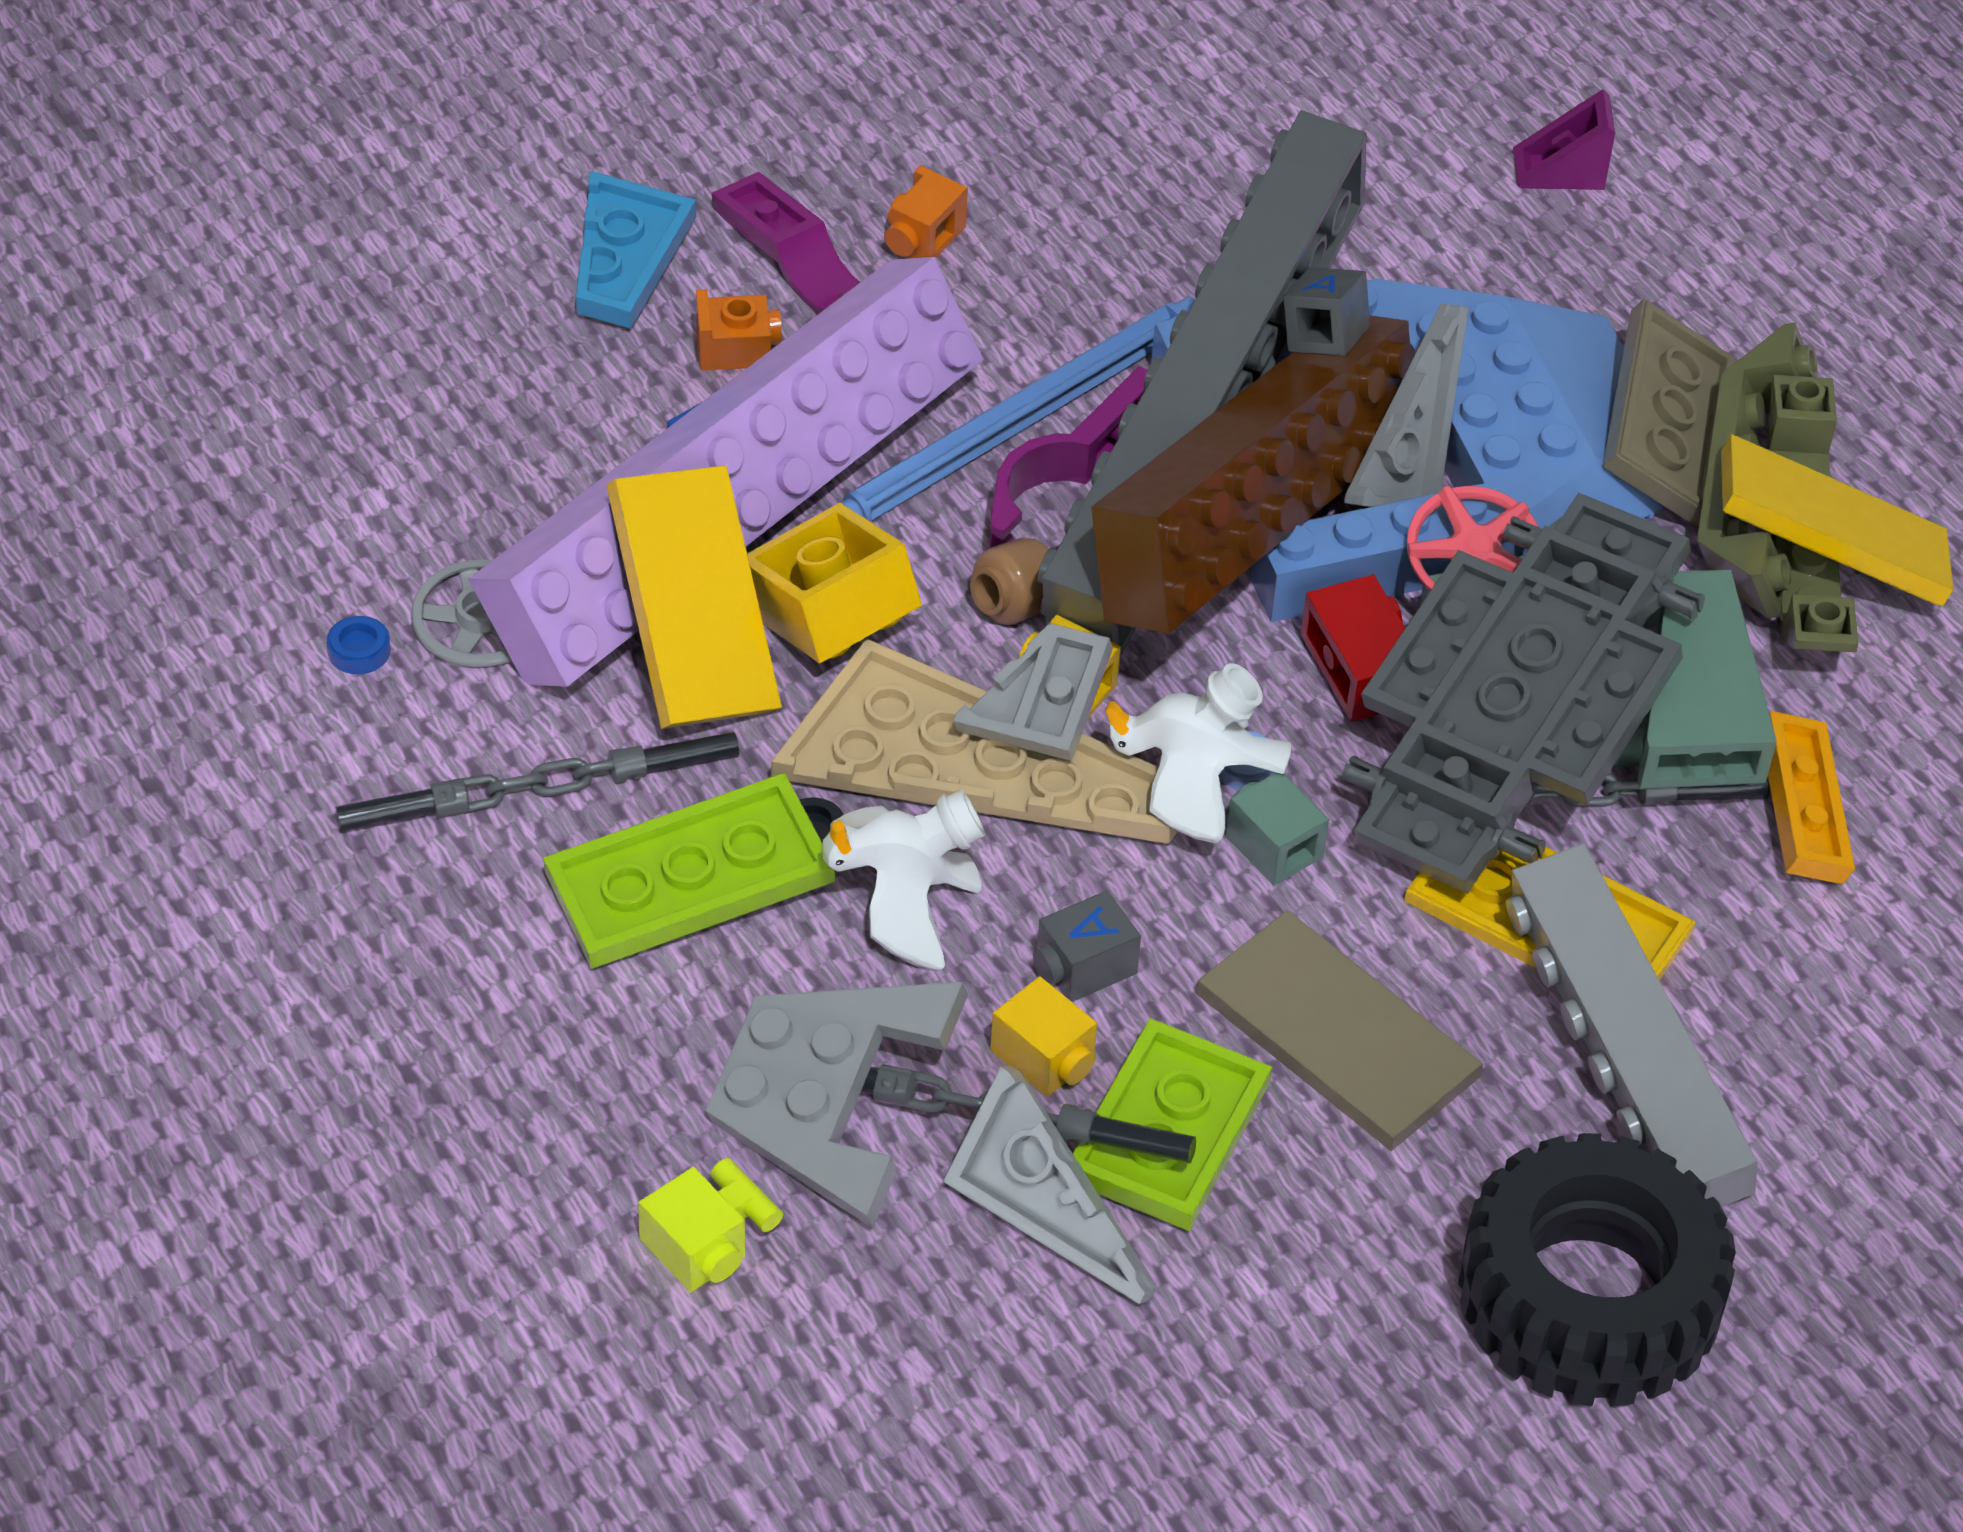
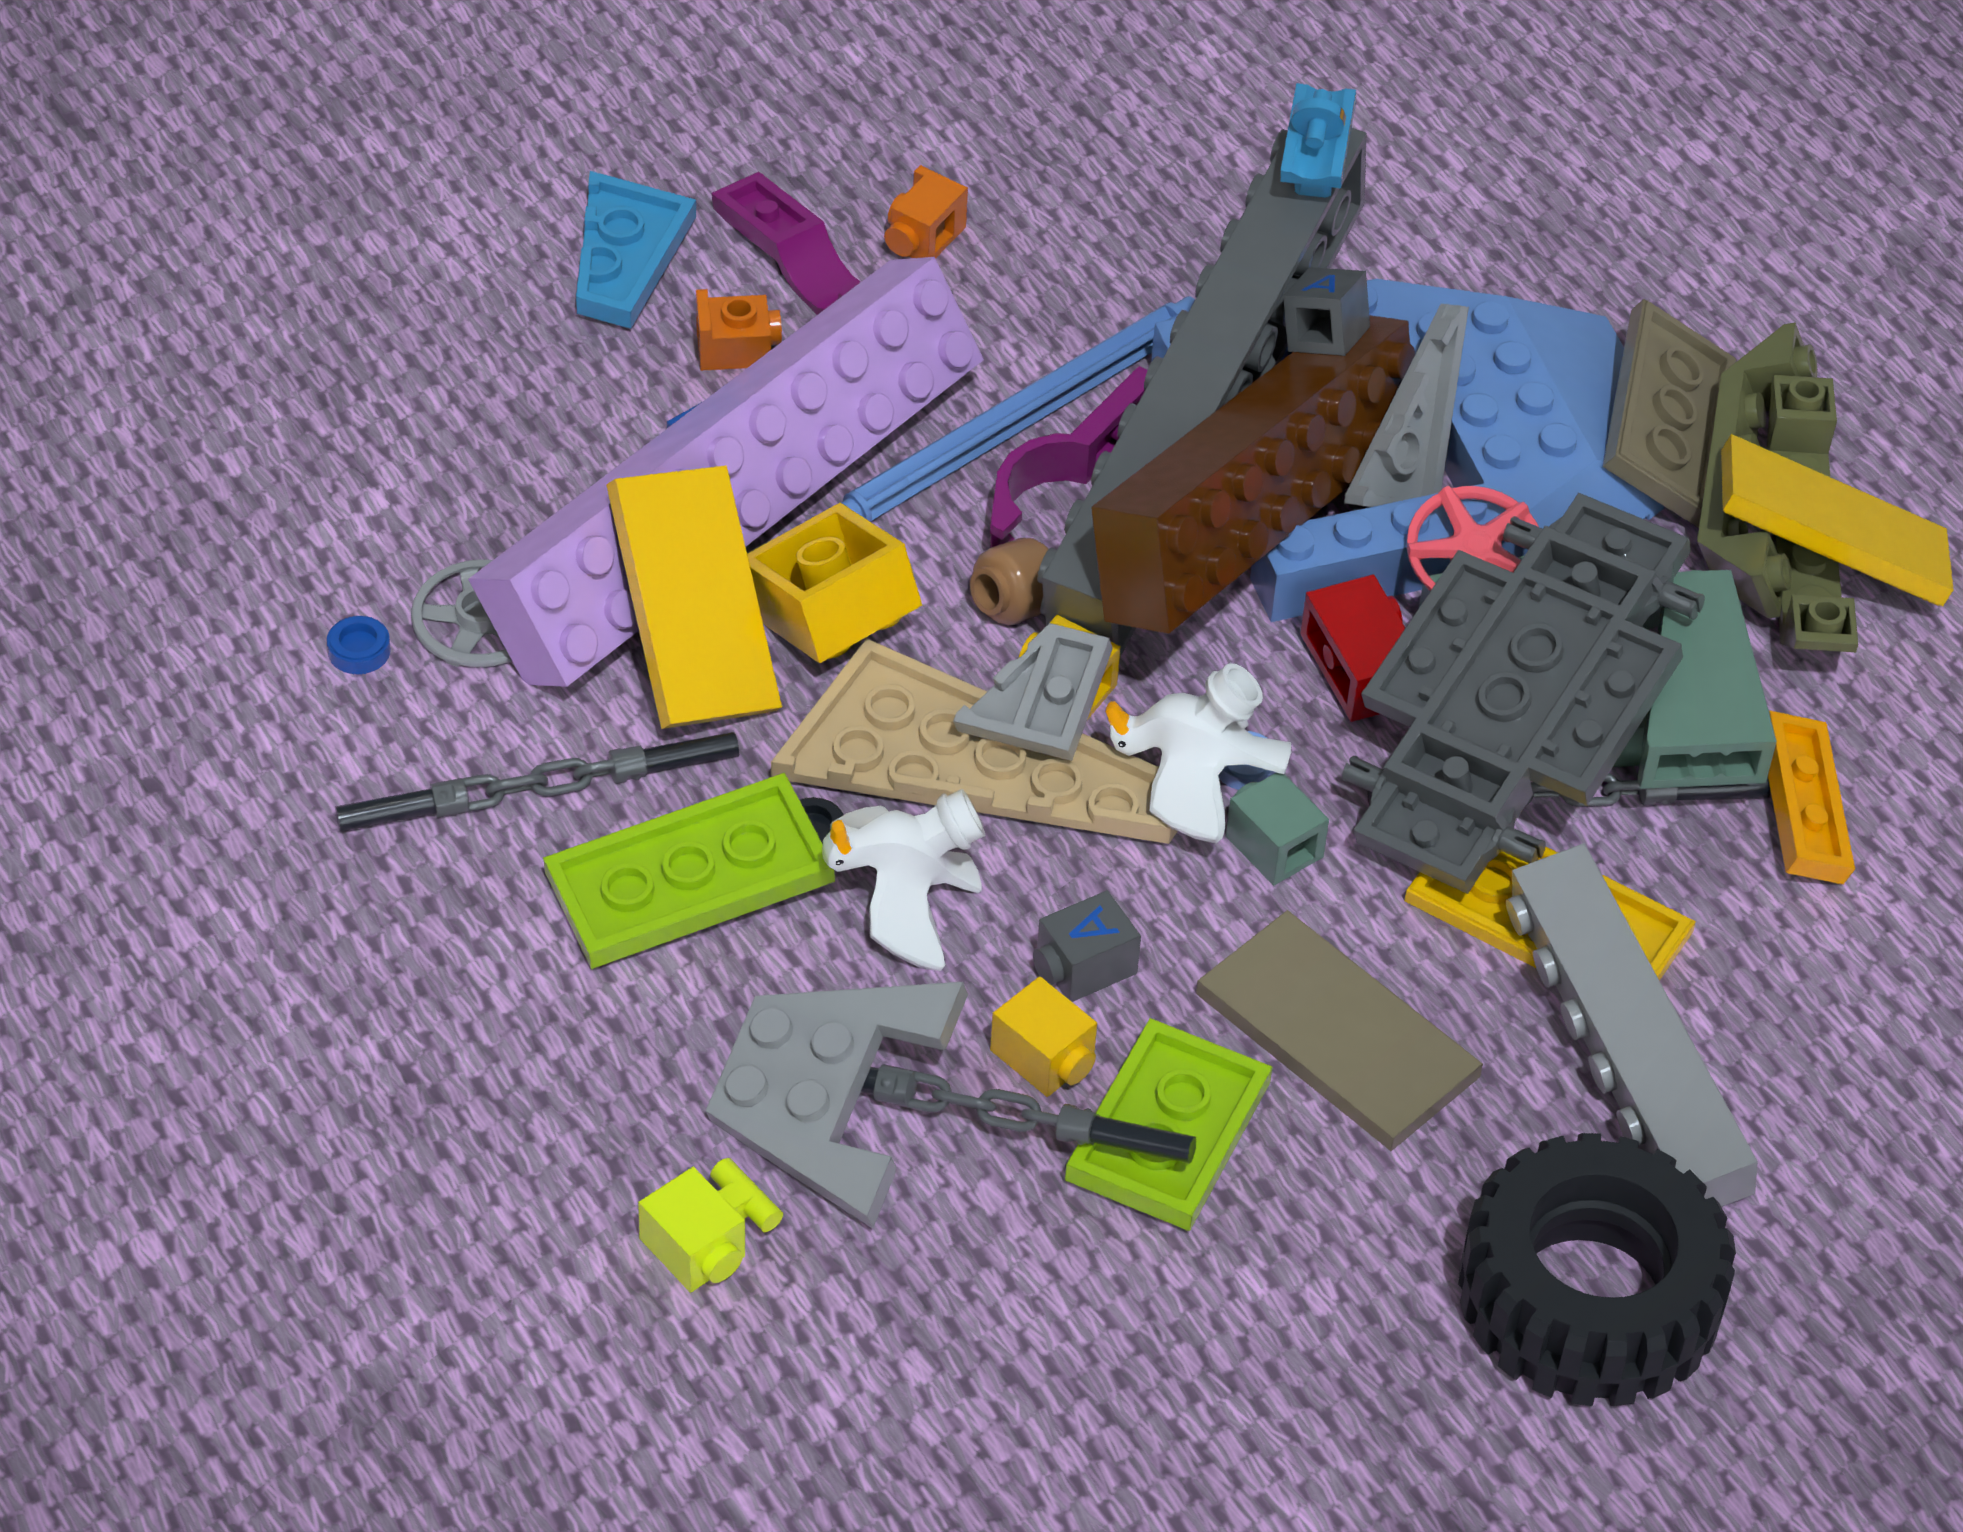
light grey wing [943,1066,1157,1304] -> none
magenta slope [1513,89,1615,190] -> none
none -> dark azure hips [1281,83,1356,198]

